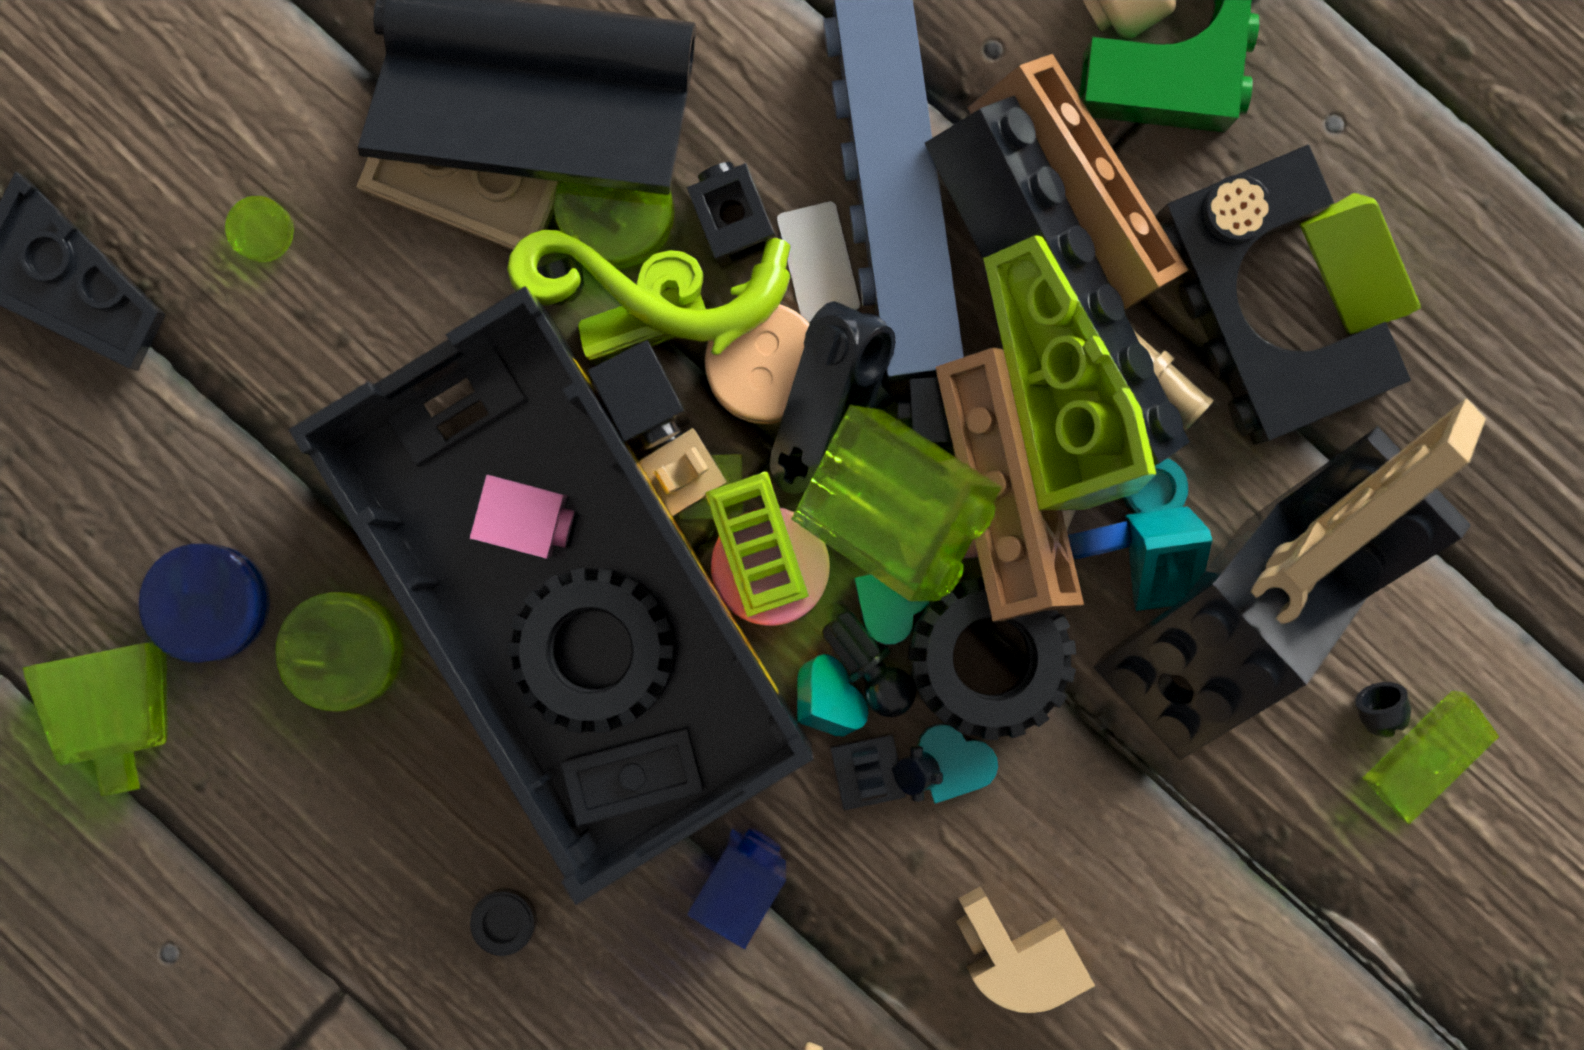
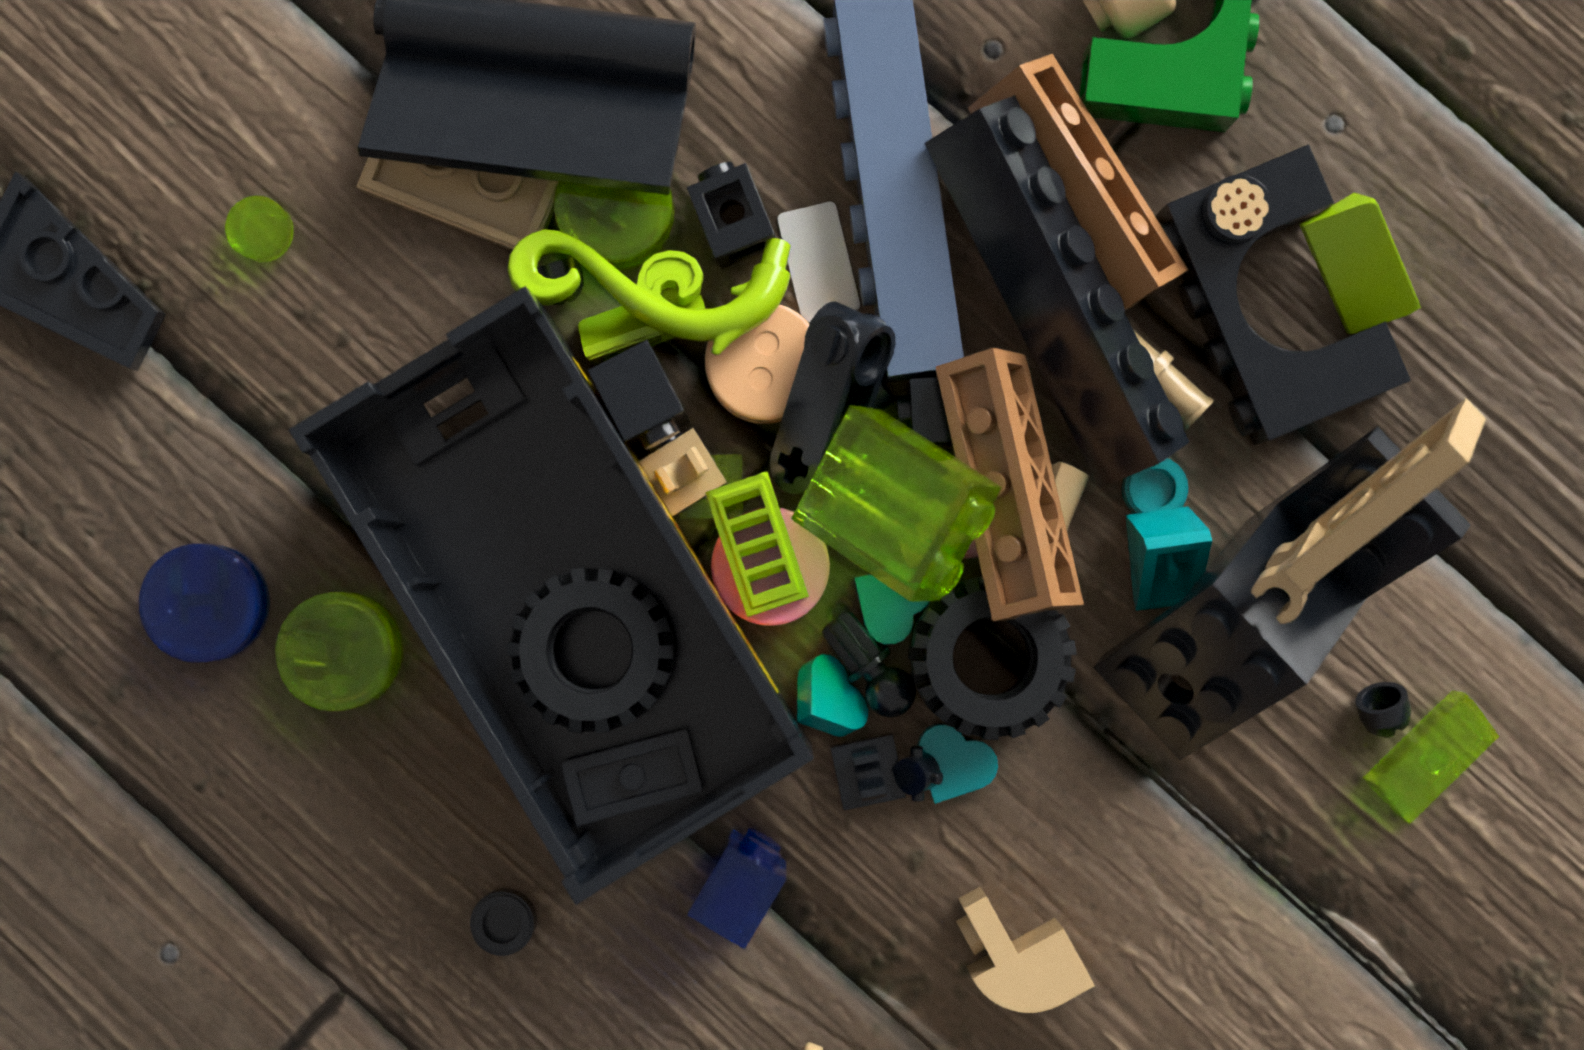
clear neon green torso [23,641,168,797] -> none
bright pink brick [470,475,575,558] -> none
lime wedge [983,236,1156,510] -> none
blue tile [1068,521,1132,560] -> none

